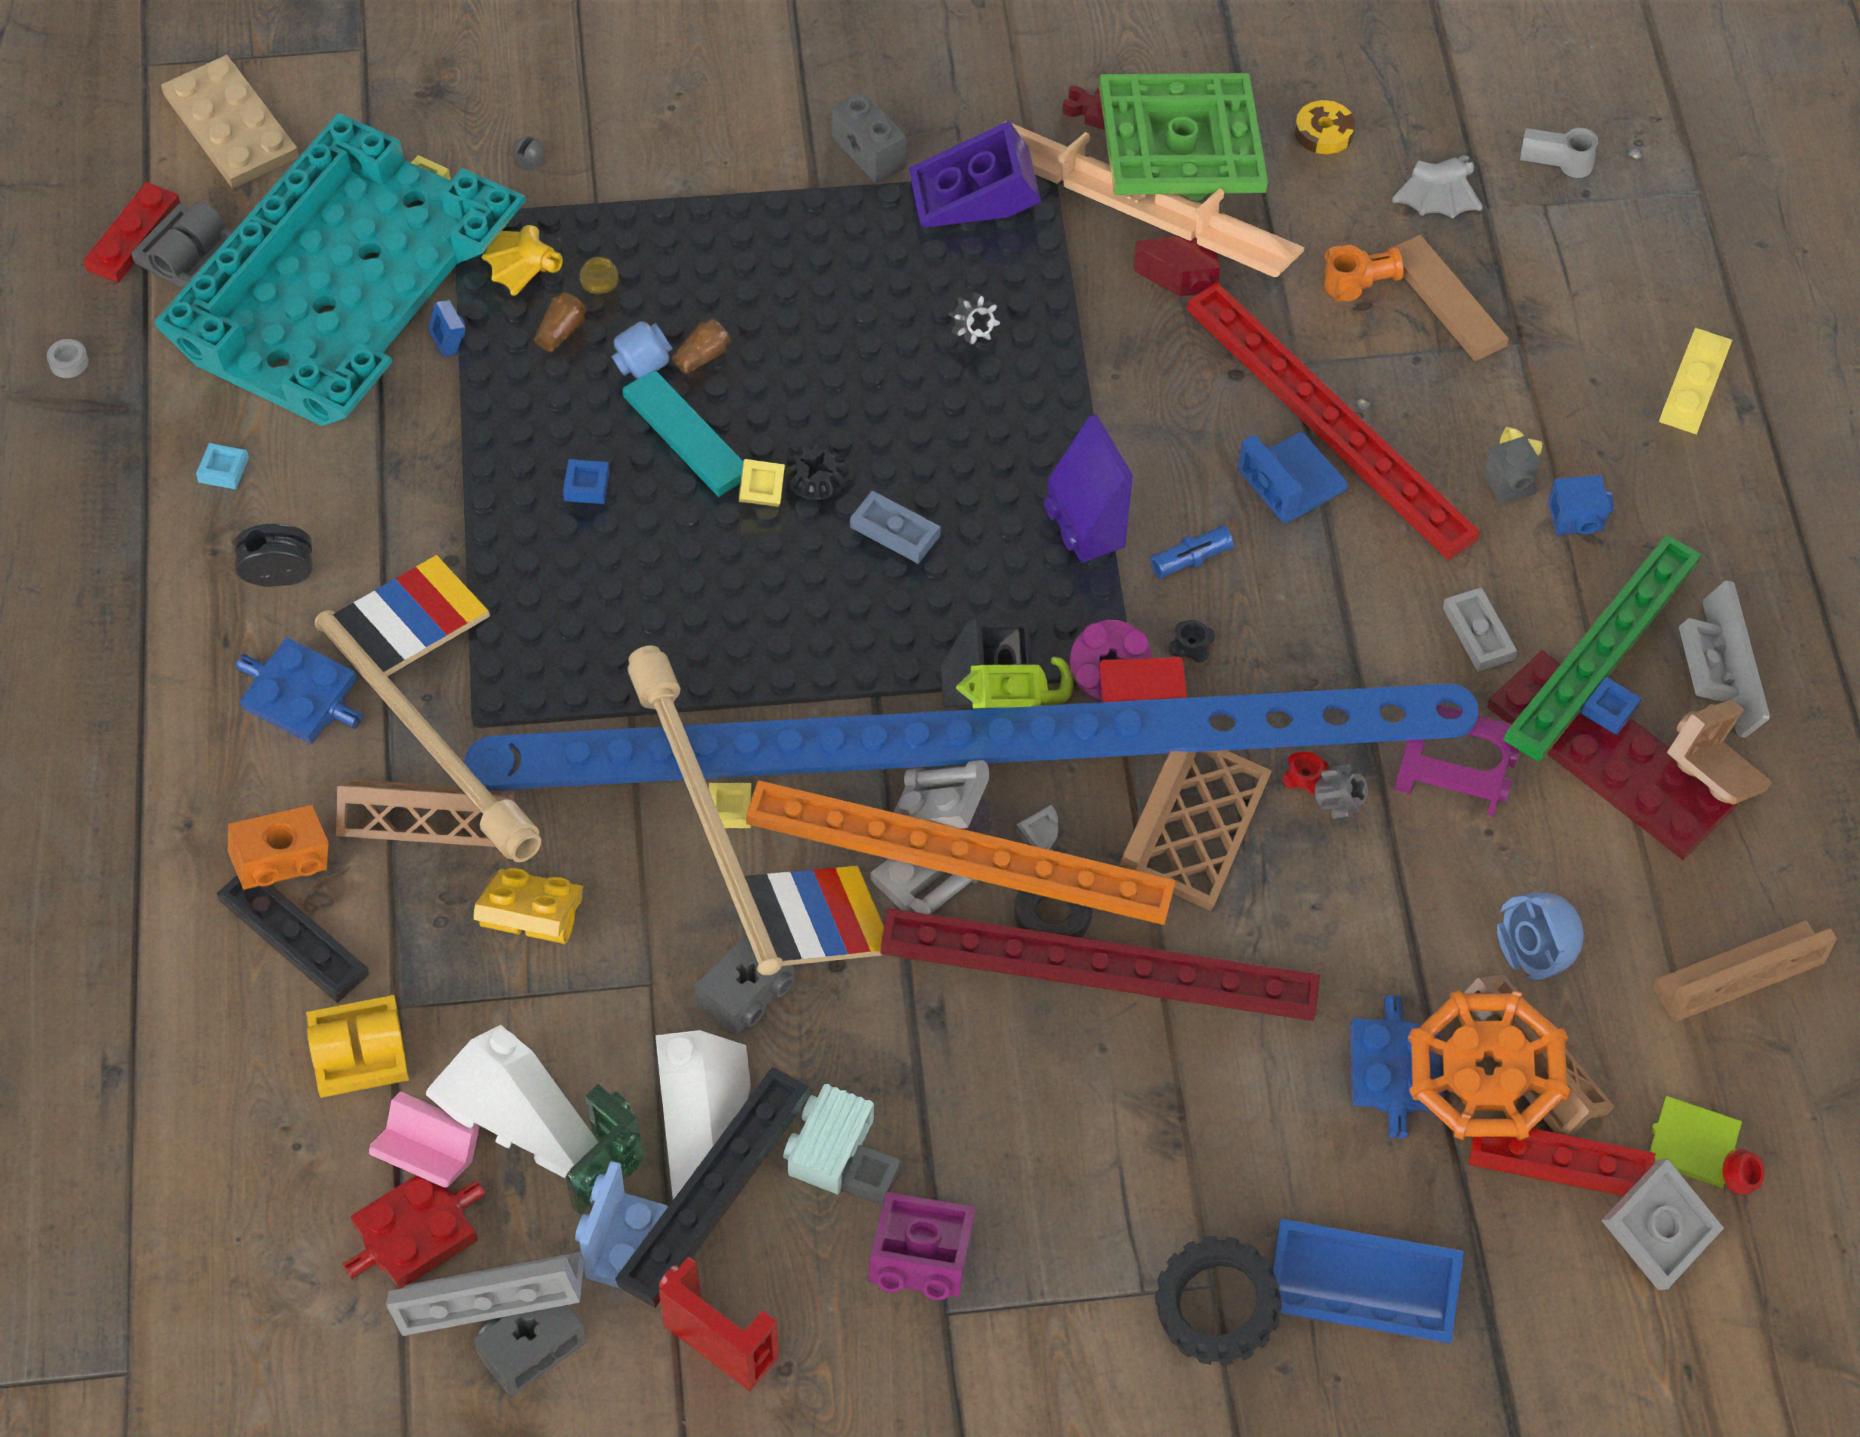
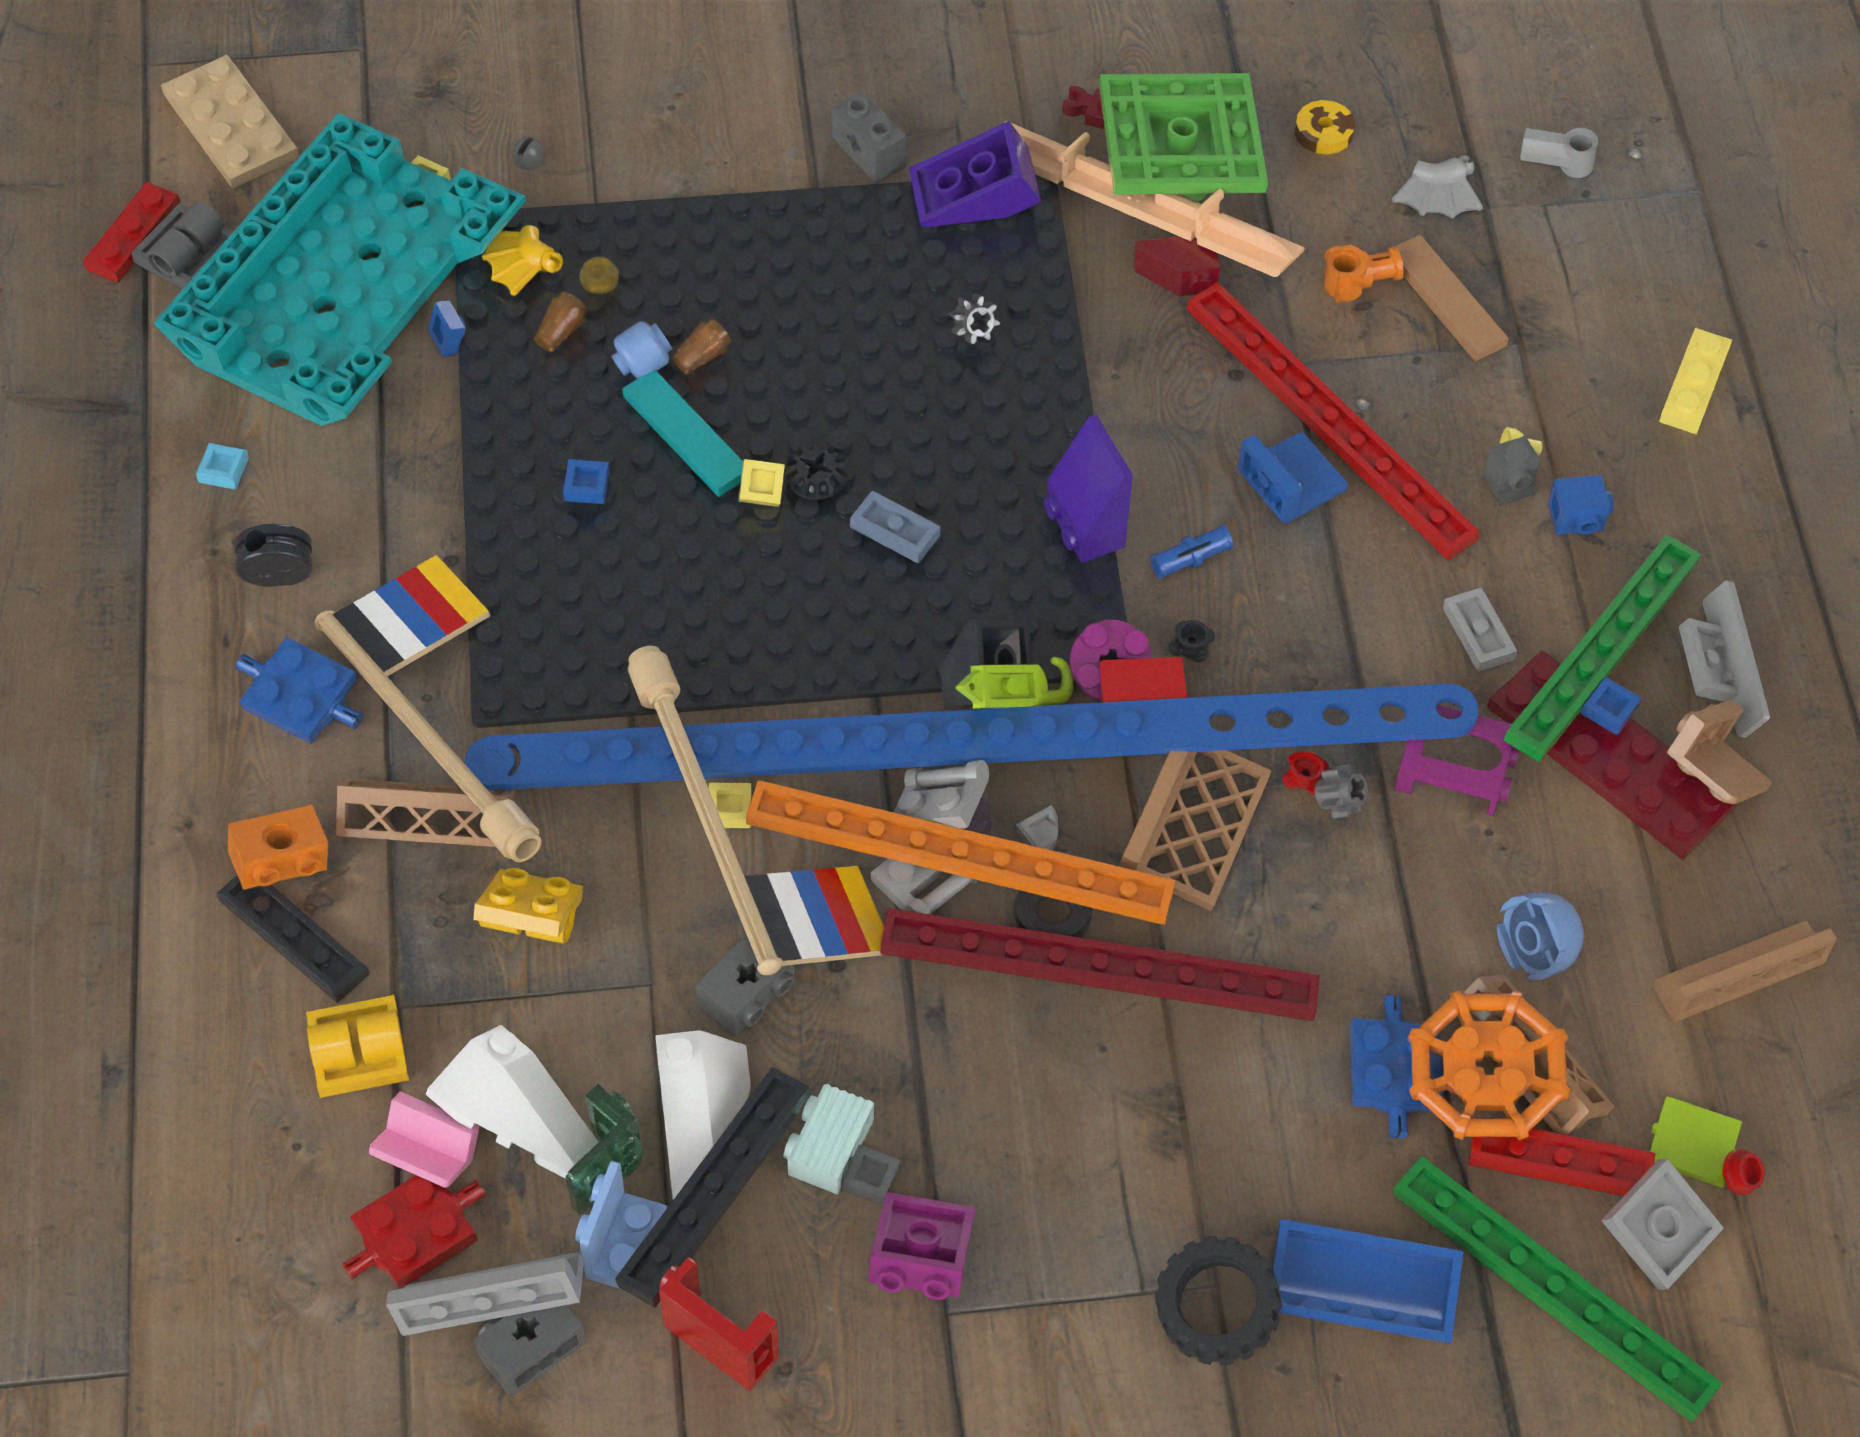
light grey tile [47,339,89,378] -> none
none -> green plate [1392,1156,1723,1423]

